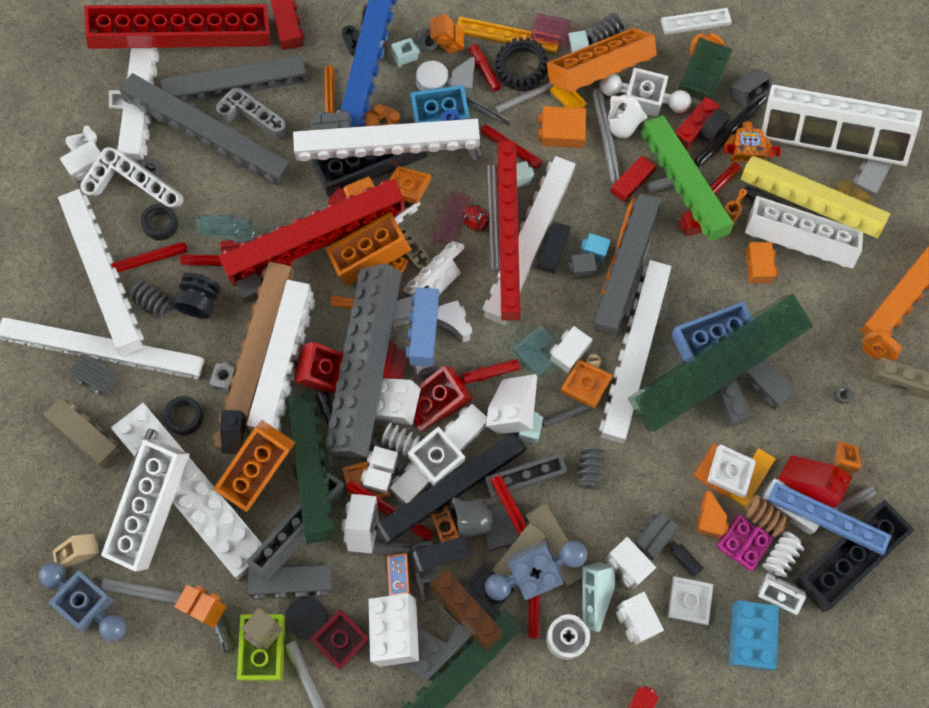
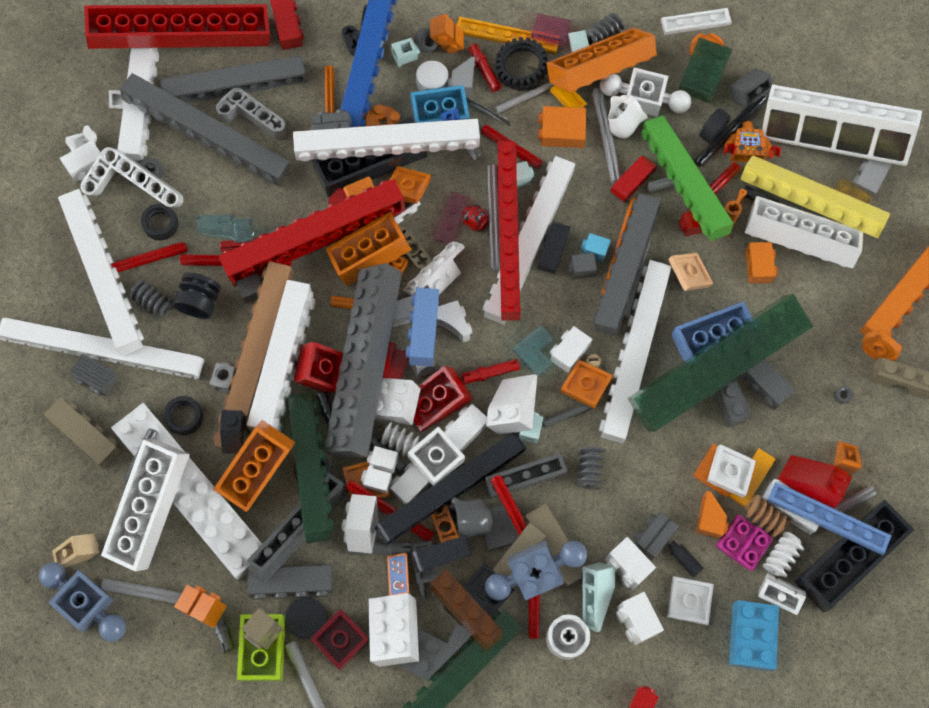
red brick [675,97,721,151] -> none
none -> light nougat tile [668,253,713,291]

